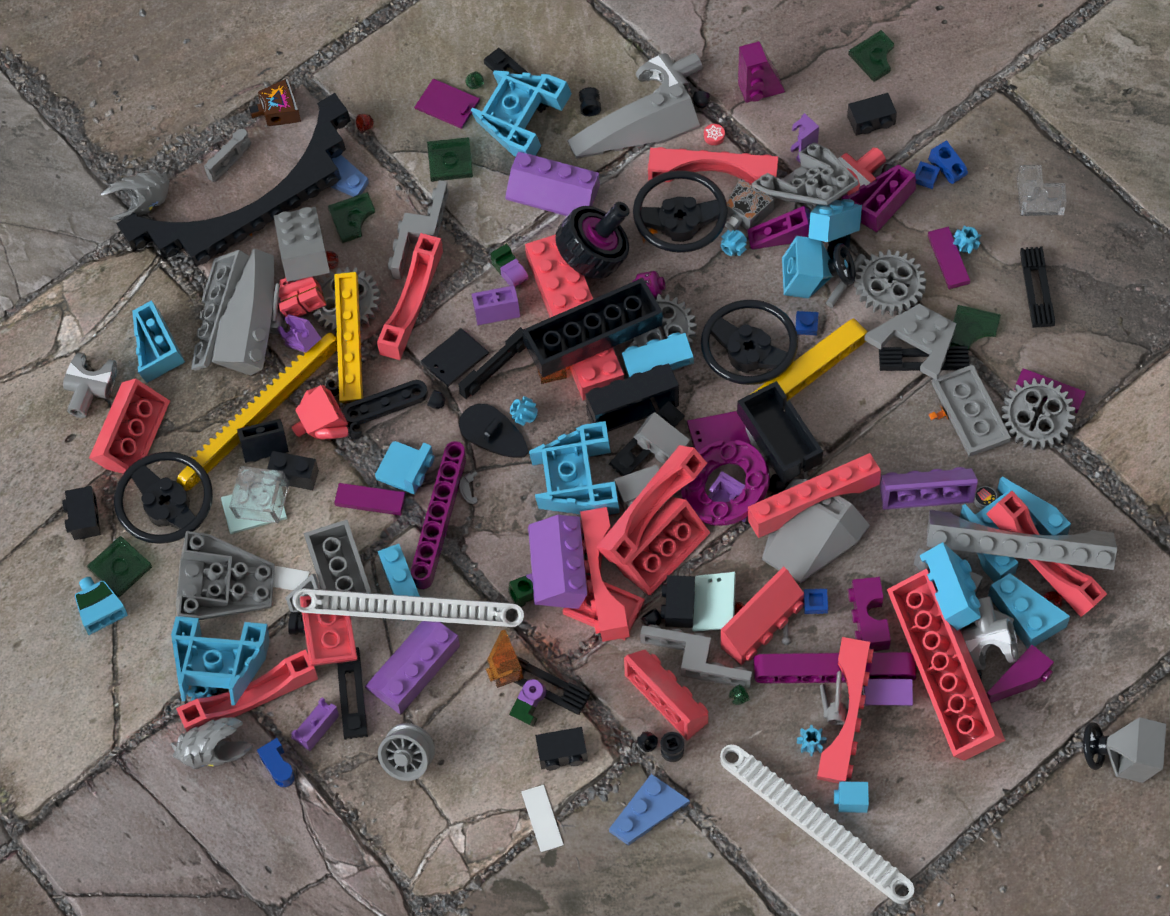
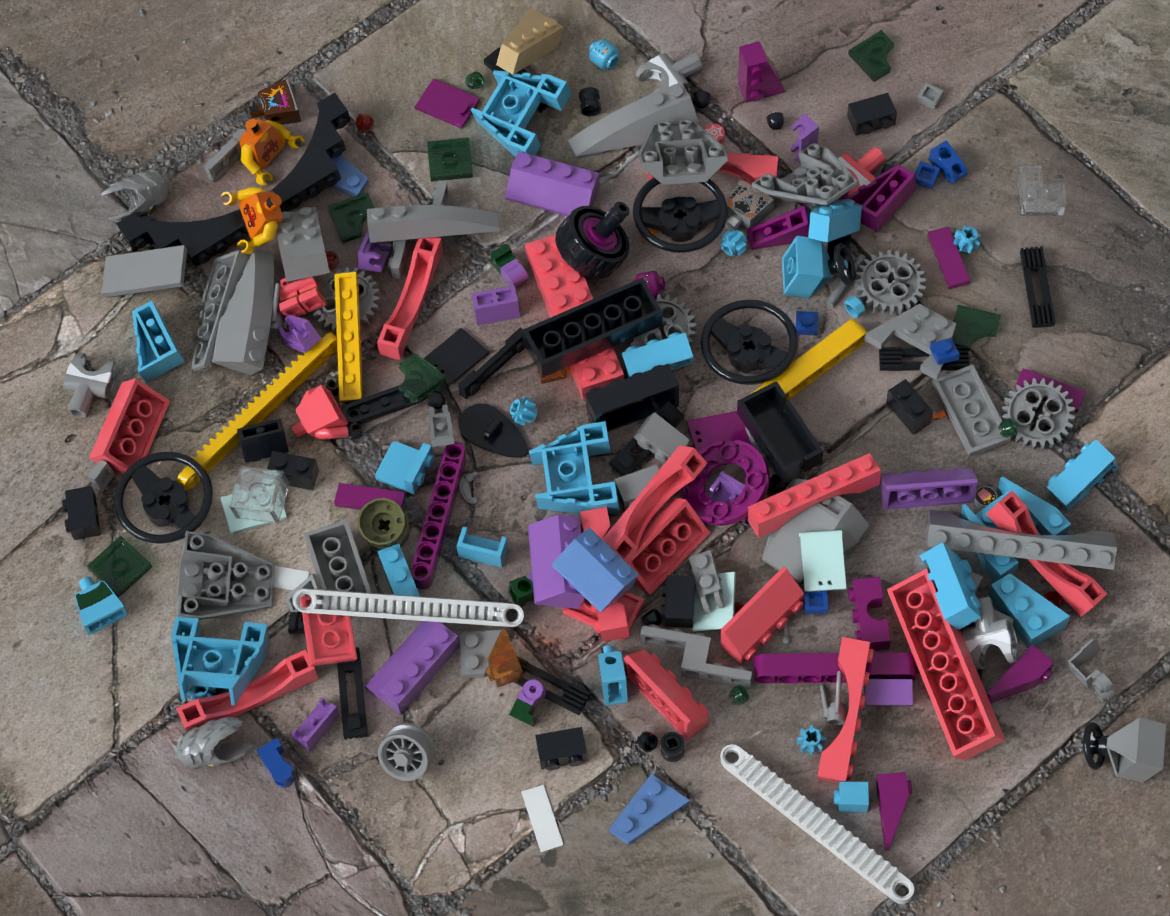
none -> light grey plate [88,460,115,492]
none -> light grey tile [101,245,187,297]
none -> torso [221,187,283,255]
none -> torso [239,119,304,186]
none -> medium lavender hinge [358,231,392,272]
none -> olive wheel [358,498,411,550]
none -> light grey wedge [367,205,500,243]
none -> clear green tile [399,353,446,404]
none -> light grey hinge [428,405,454,447]
none -> medium azure panel [457,526,508,568]
none -> light grey wing [460,630,505,679]
none -> tan wedge [496,7,564,75]
none -> medium blue slope [551,527,639,613]
none -> medium azure head [589,39,620,70]
none -> medium azure torso [598,645,628,706]
none -> light grey wedge [639,120,728,185]
none -> light grey hinge [689,550,725,614]
none -> black hinge [766,112,784,130]
none -> light aqua container [799,530,846,592]
none -> medium azure tile [844,296,865,318]
none -> magenta slope [876,772,912,851]
none -> black brick [886,379,933,435]
none -> light grey tile [916,82,945,110]
none -> blue plate [930,338,960,365]
none -> clear green hinge [998,418,1017,438]
none -> medium azure wedge [1047,439,1119,511]
none -> light grey piece [1067,638,1116,702]

